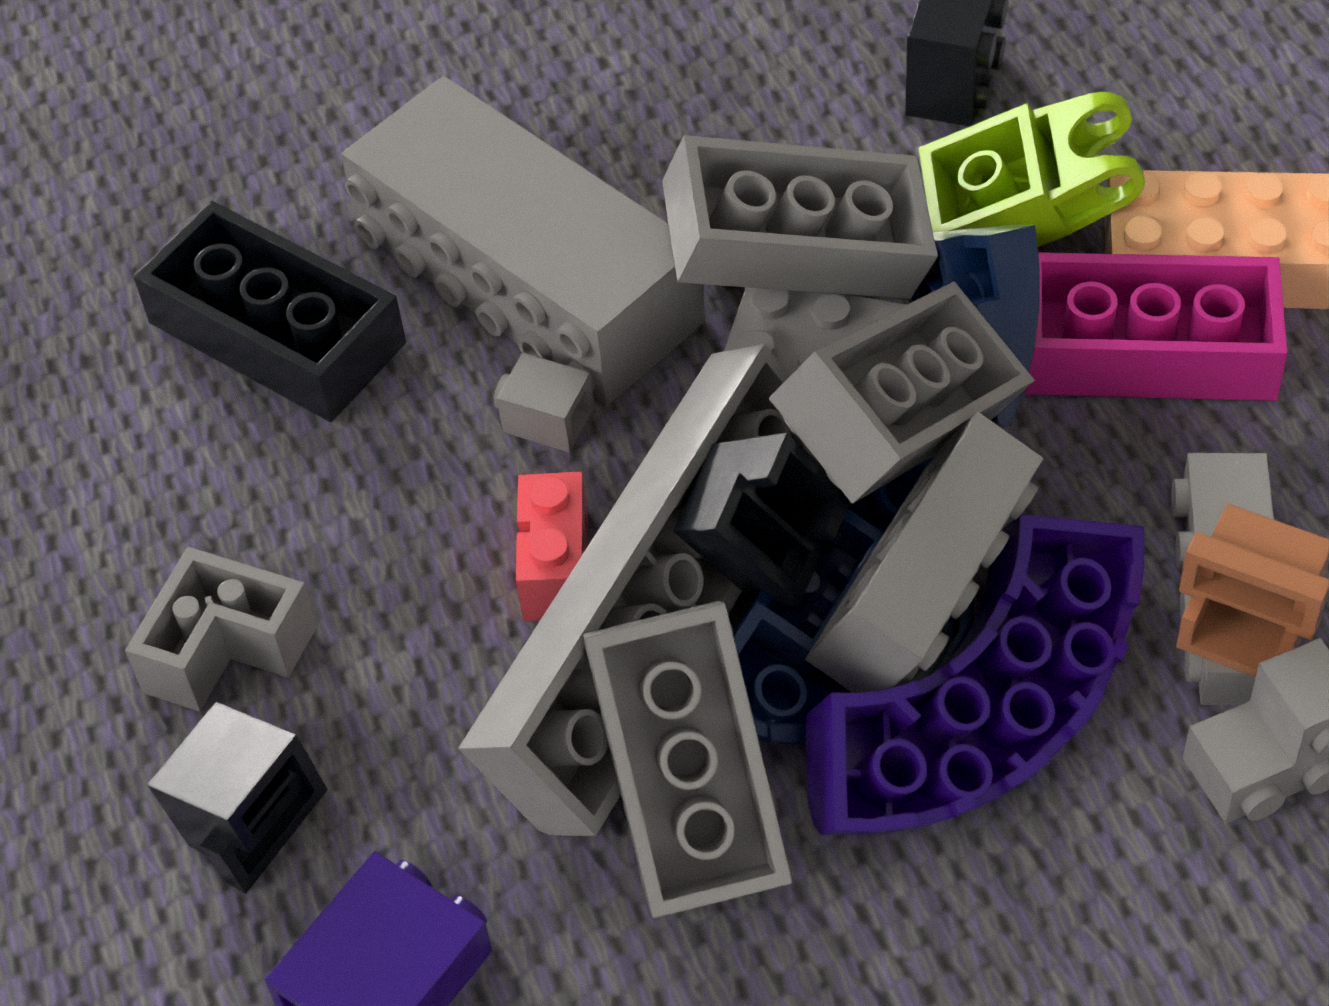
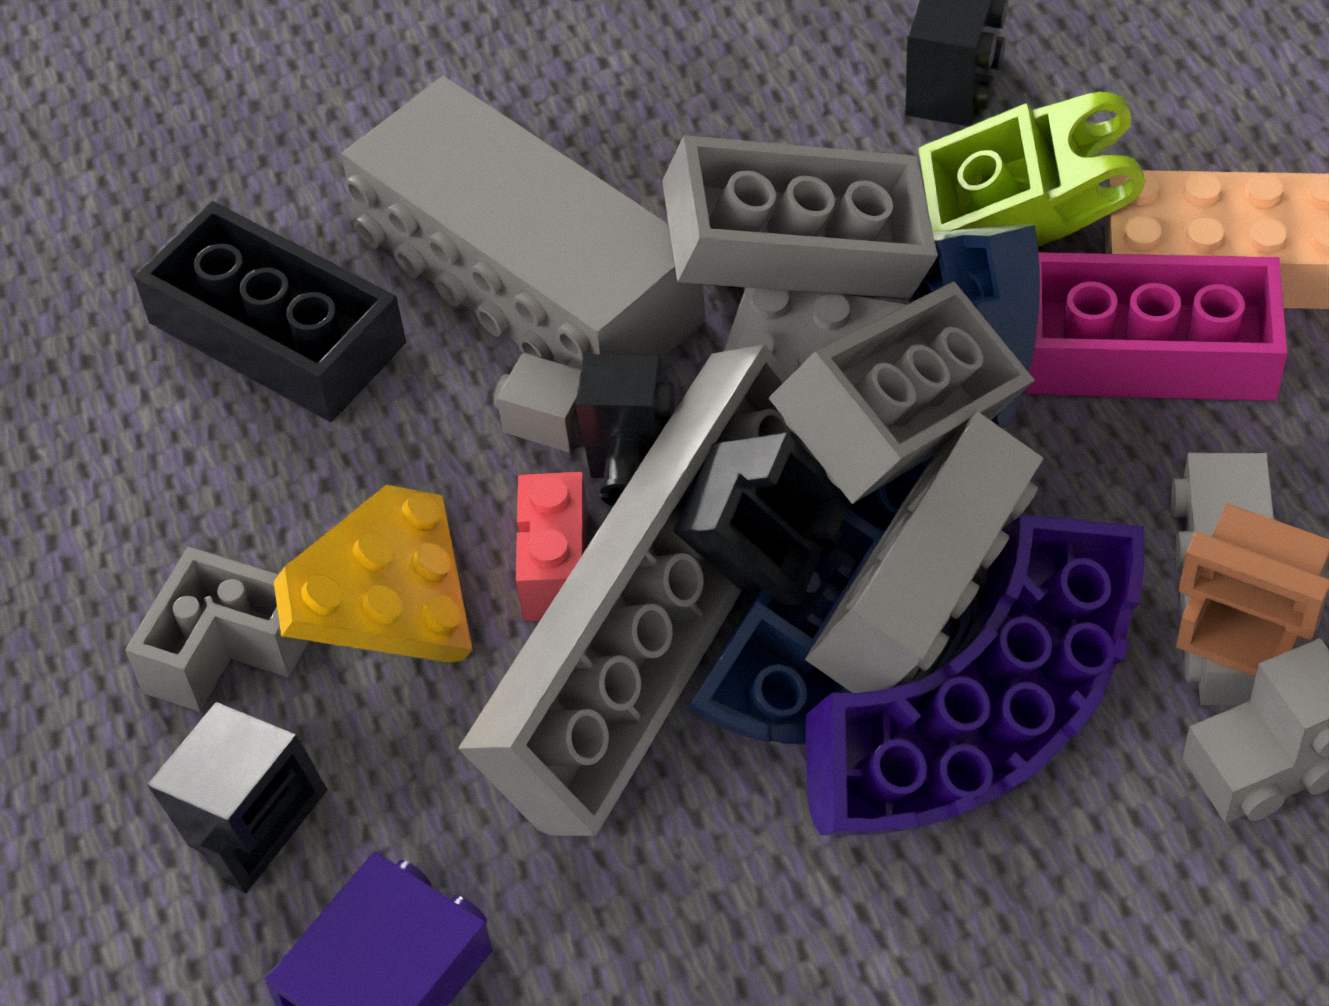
light grey brick [582,601,792,918] -> none
none -> yellow plate [274,484,473,663]
none -> black brick [575,354,675,506]

